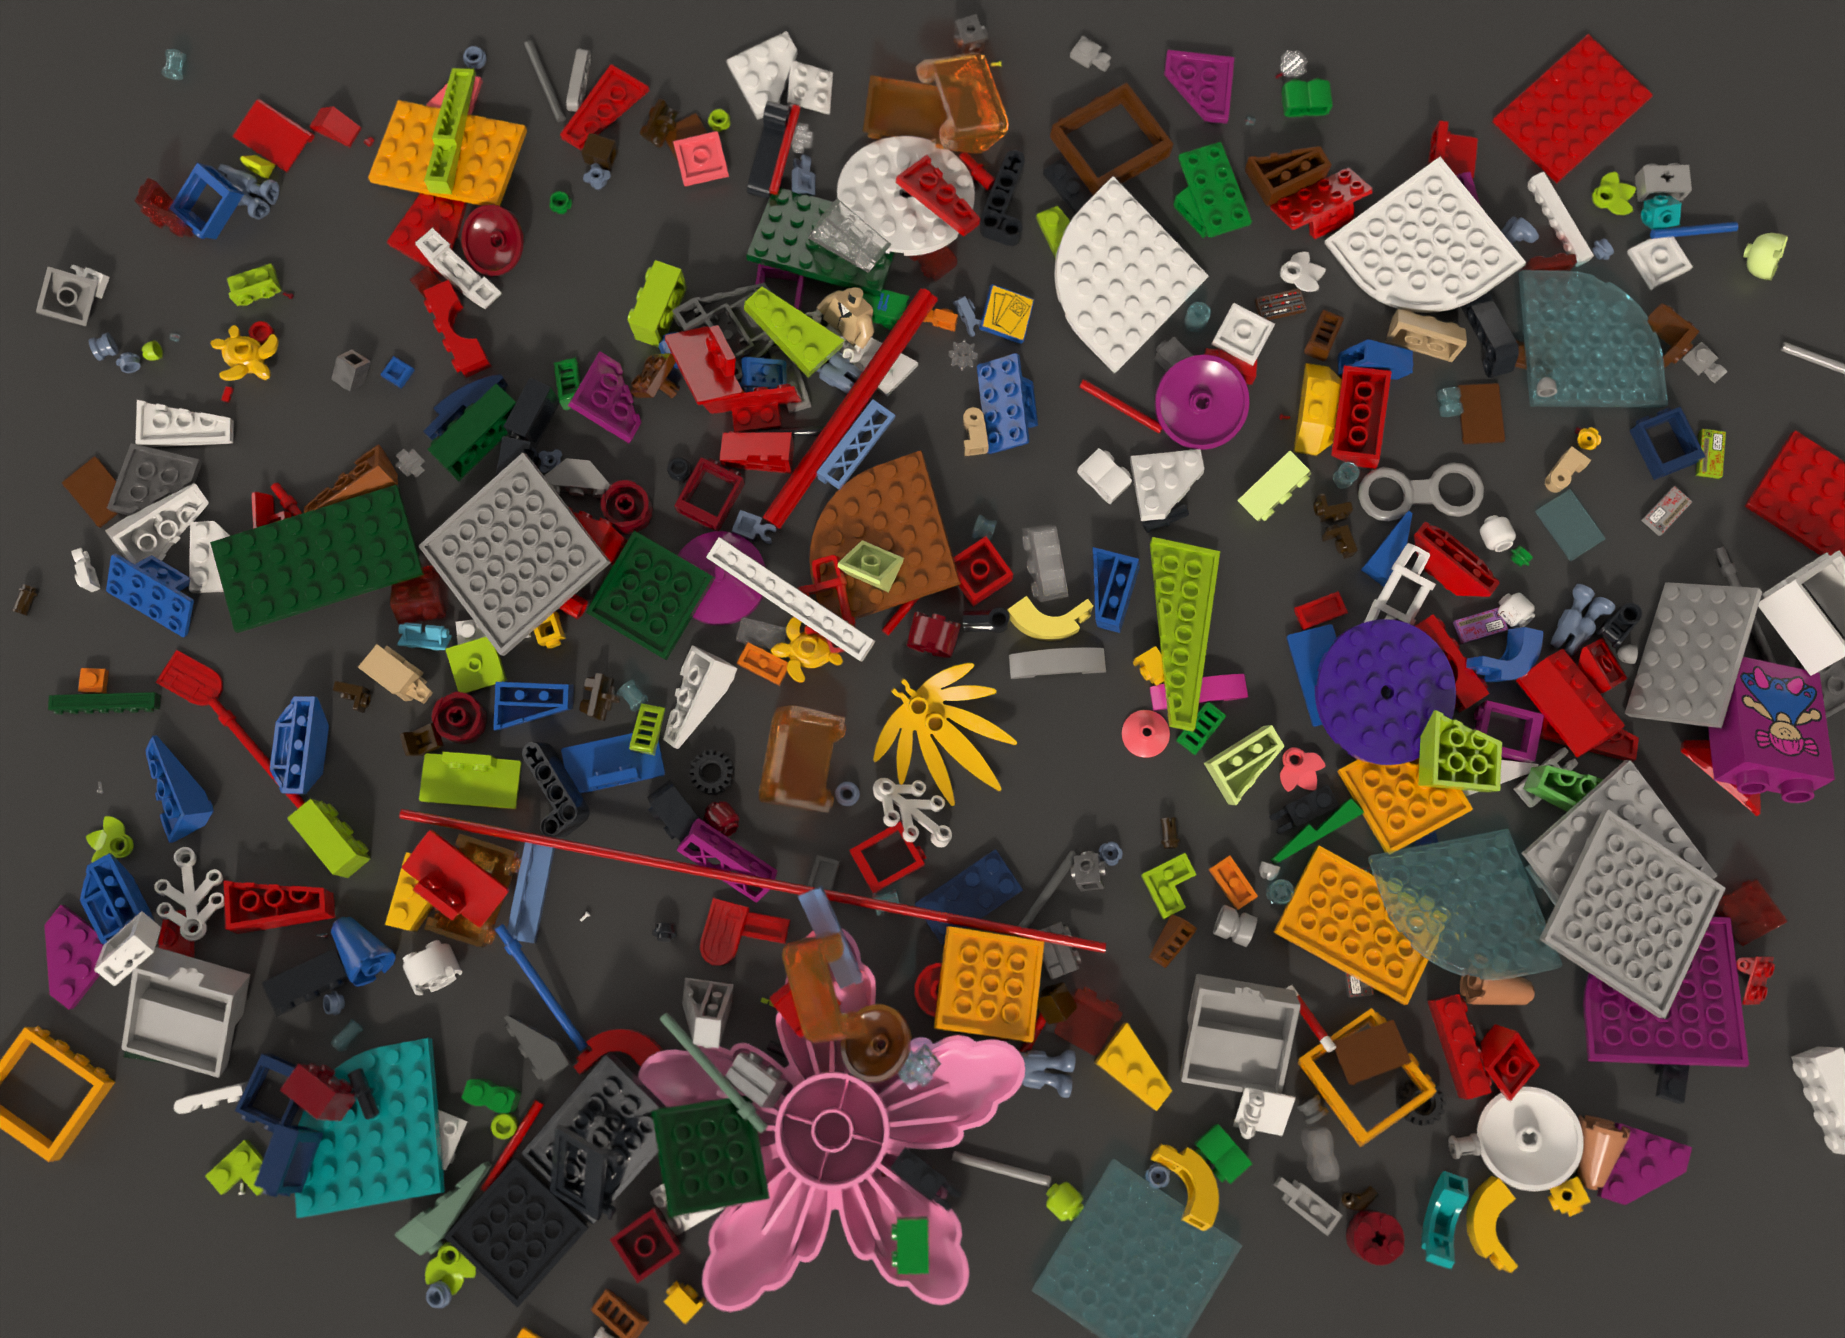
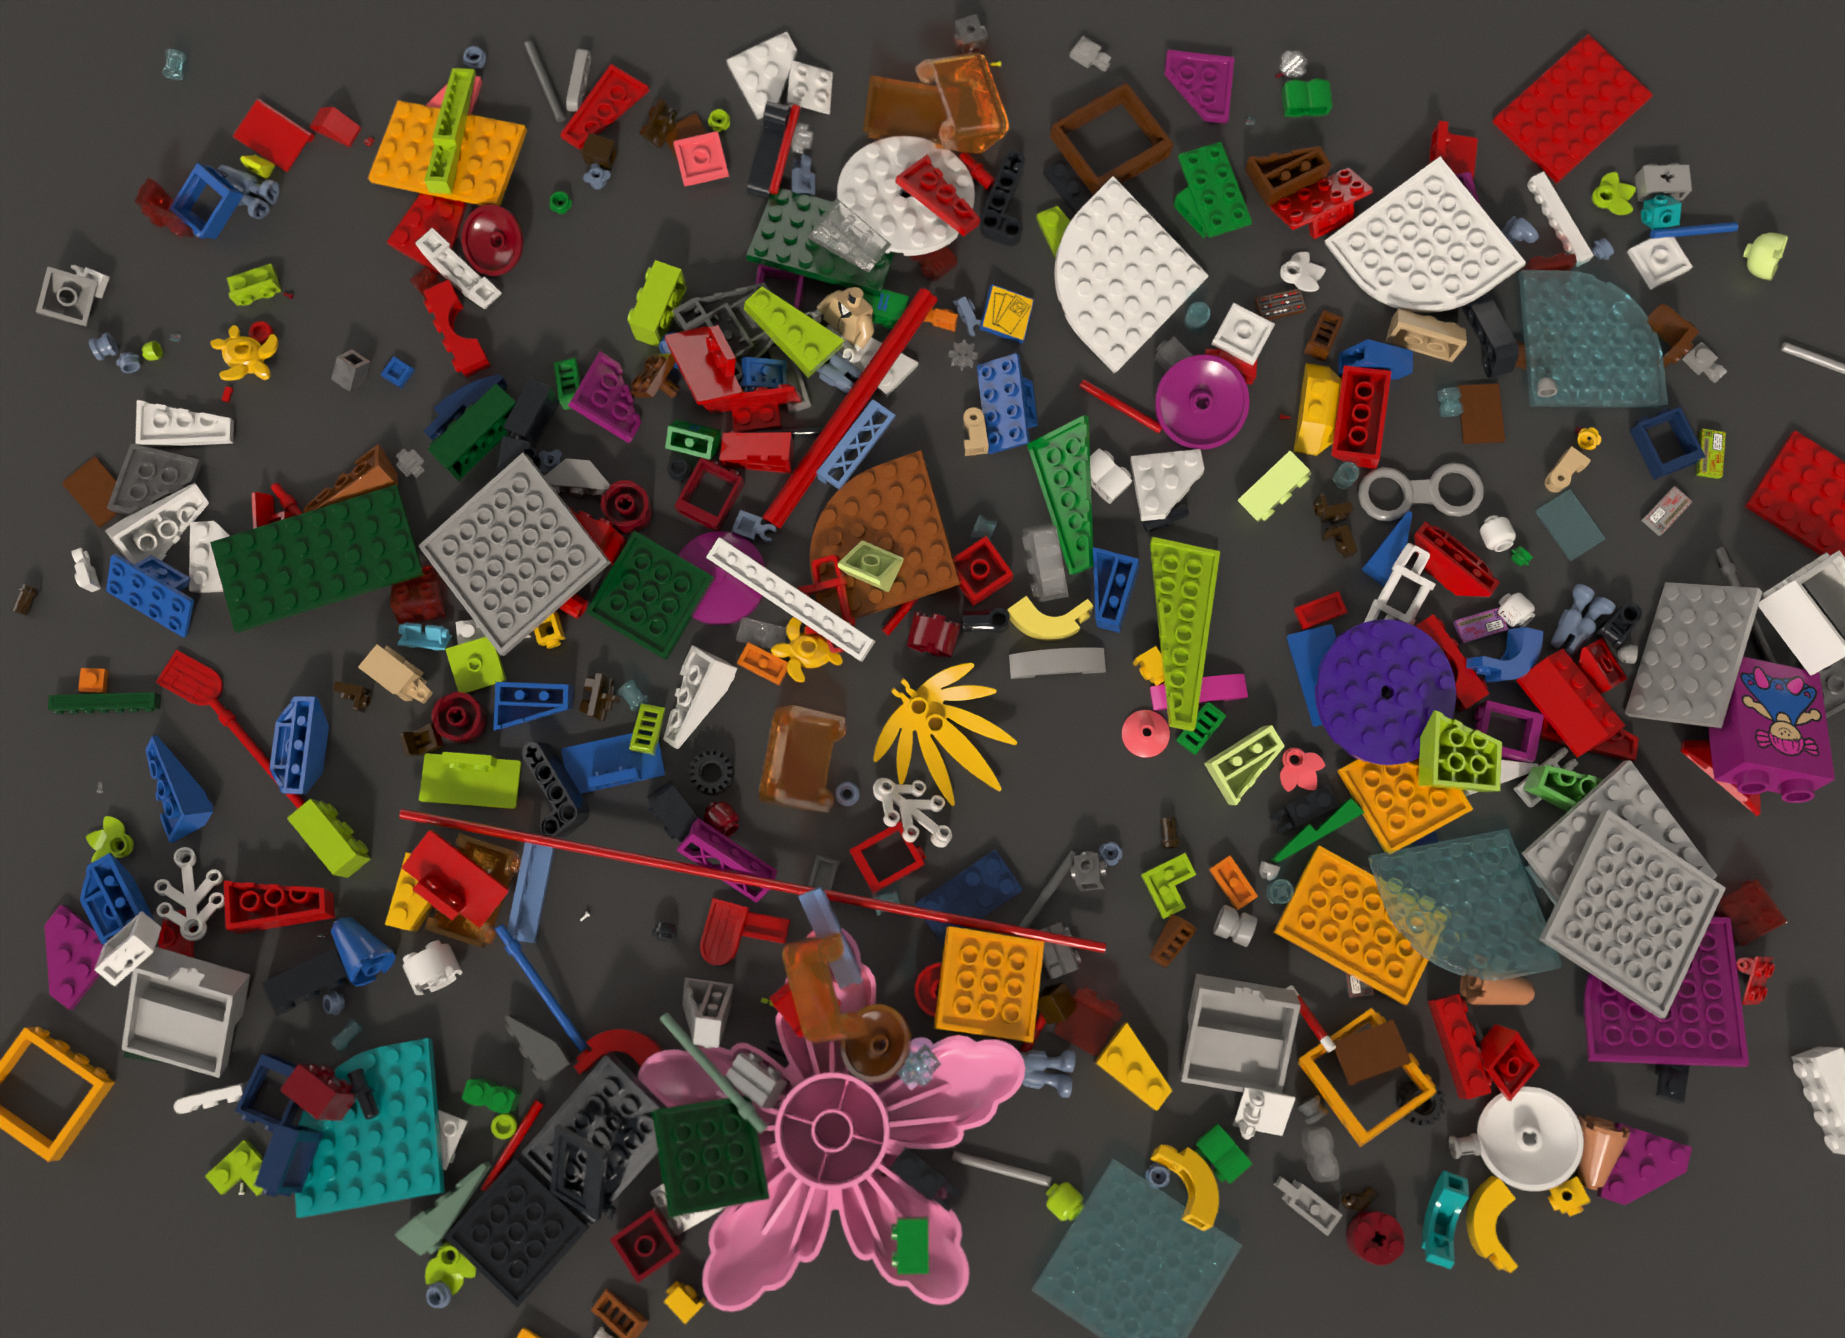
none -> green brick [665,419,721,459]
none -> green wing [1027,415,1094,575]

